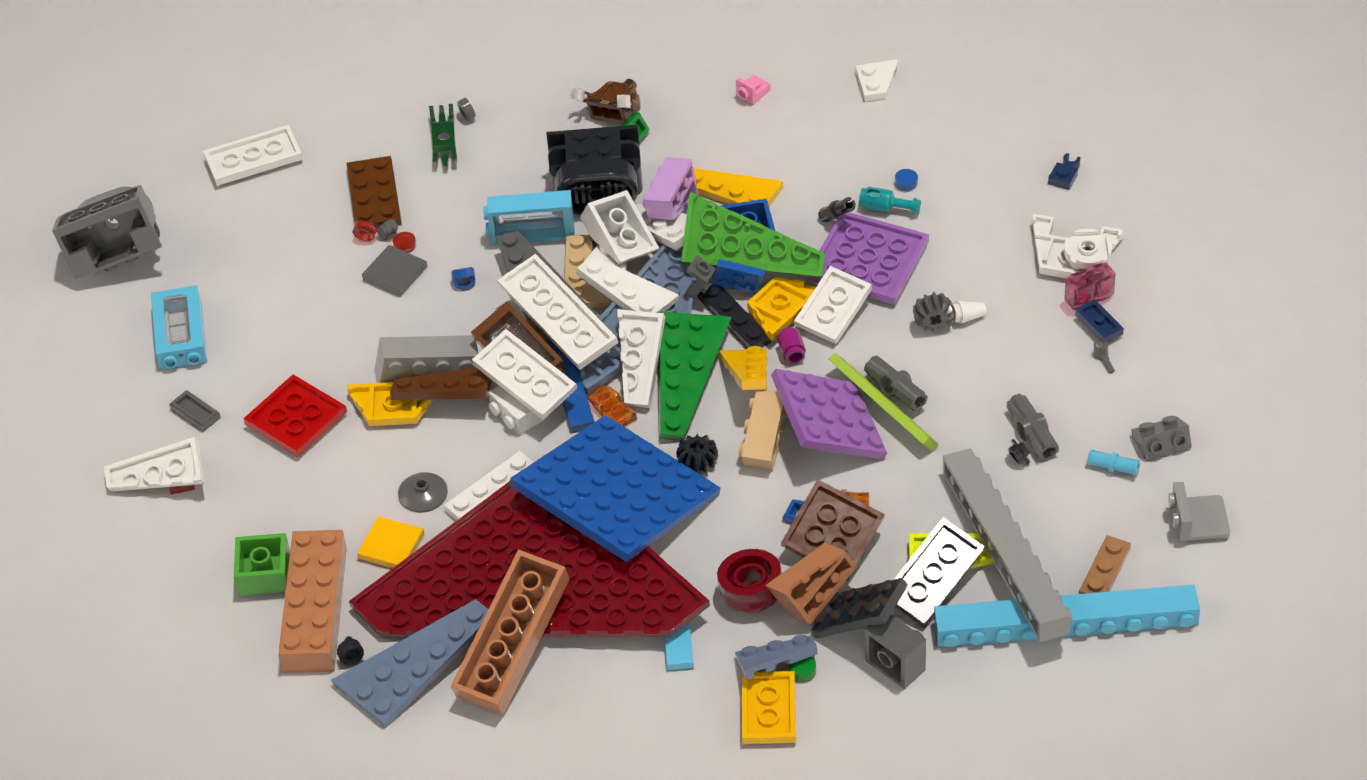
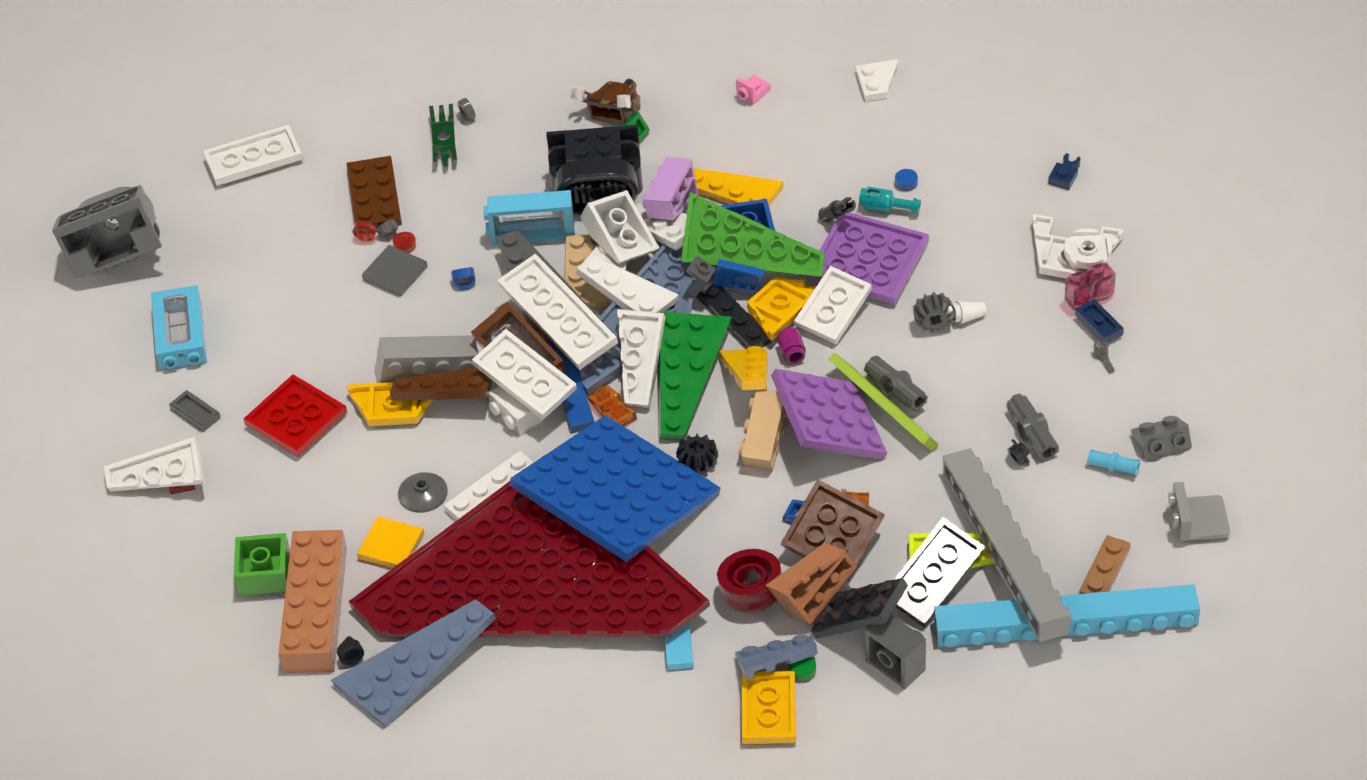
nougat brick [451,549,570,716] -> none

